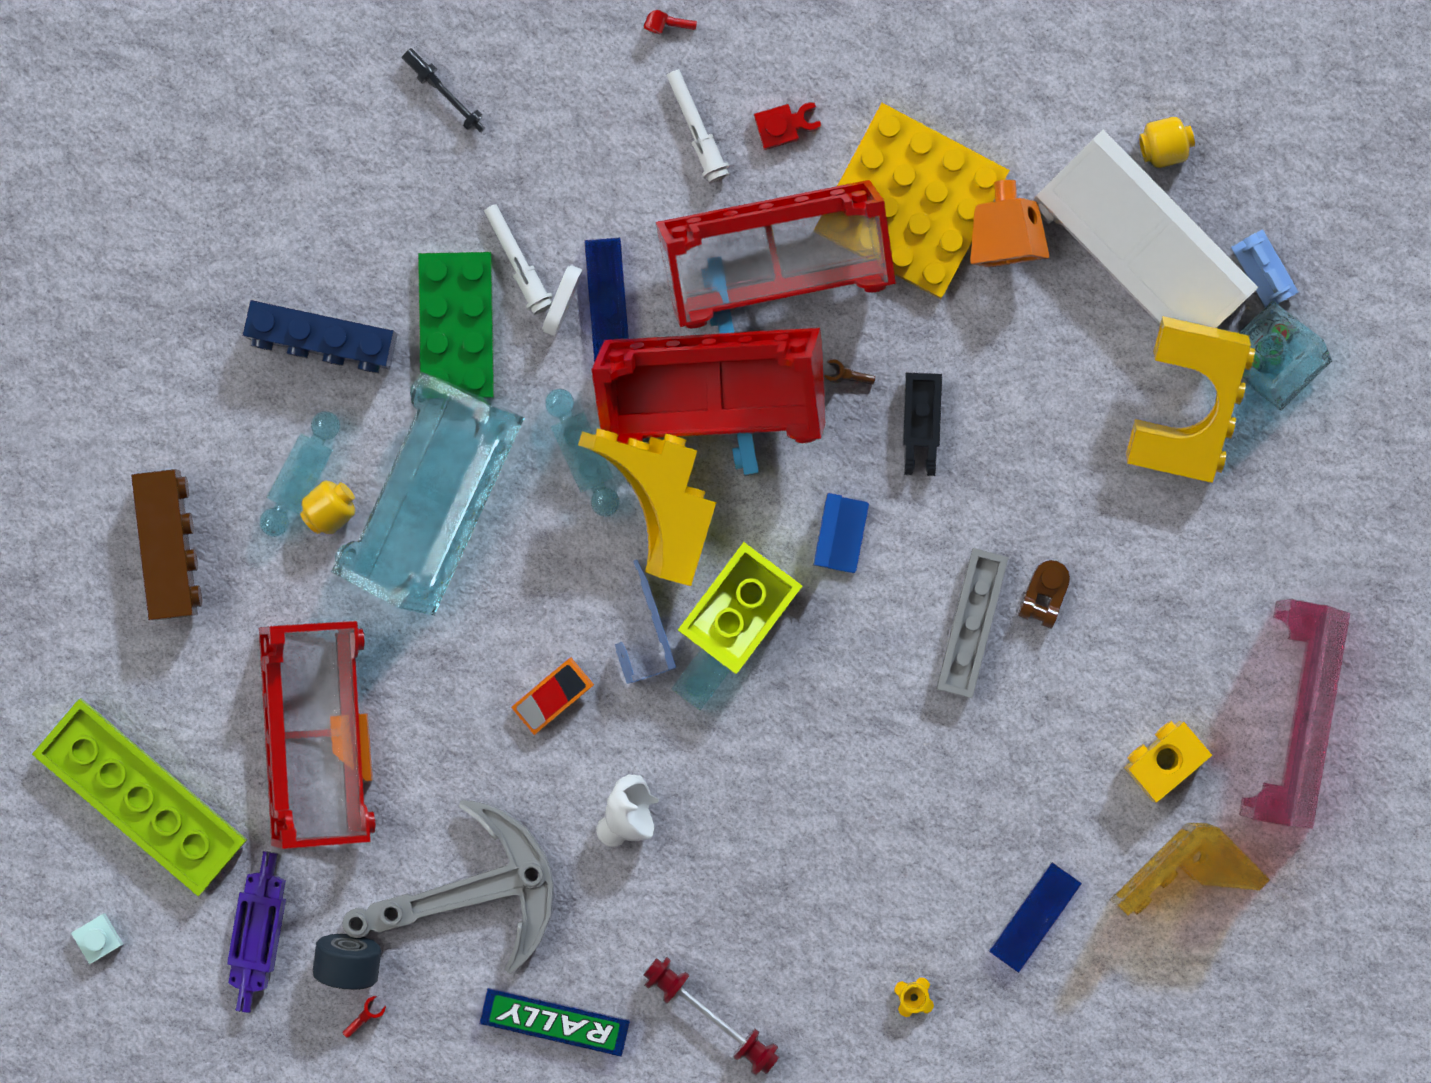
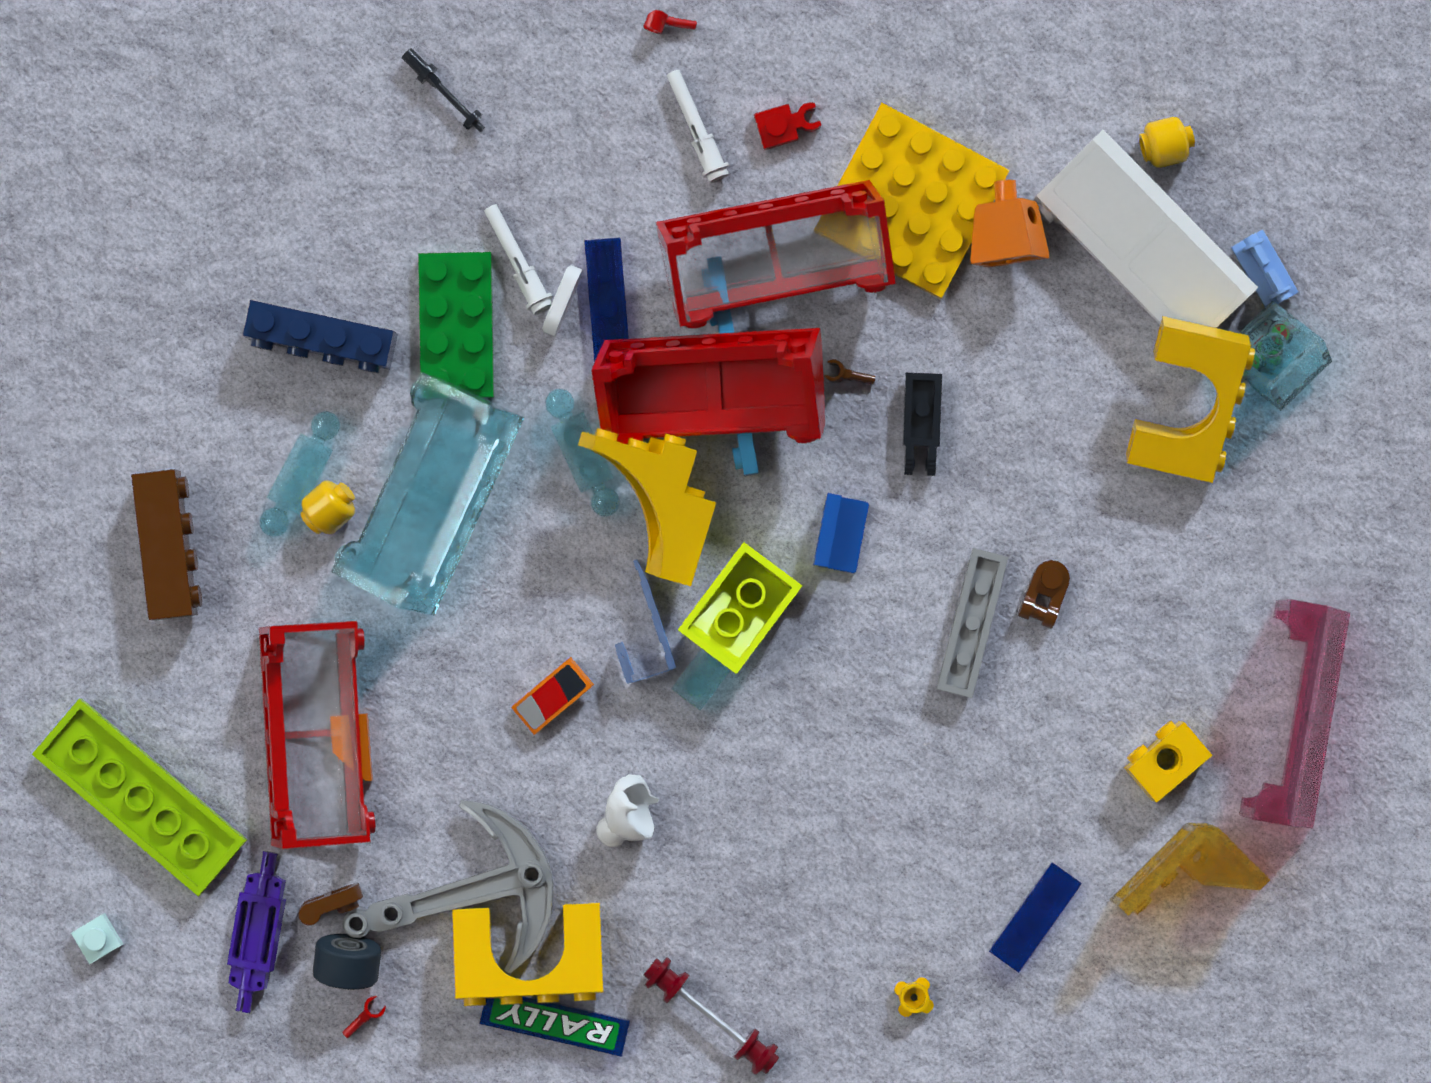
none -> reddish brown plate [298,883,364,926]
none -> yellow arch [452,903,603,1006]

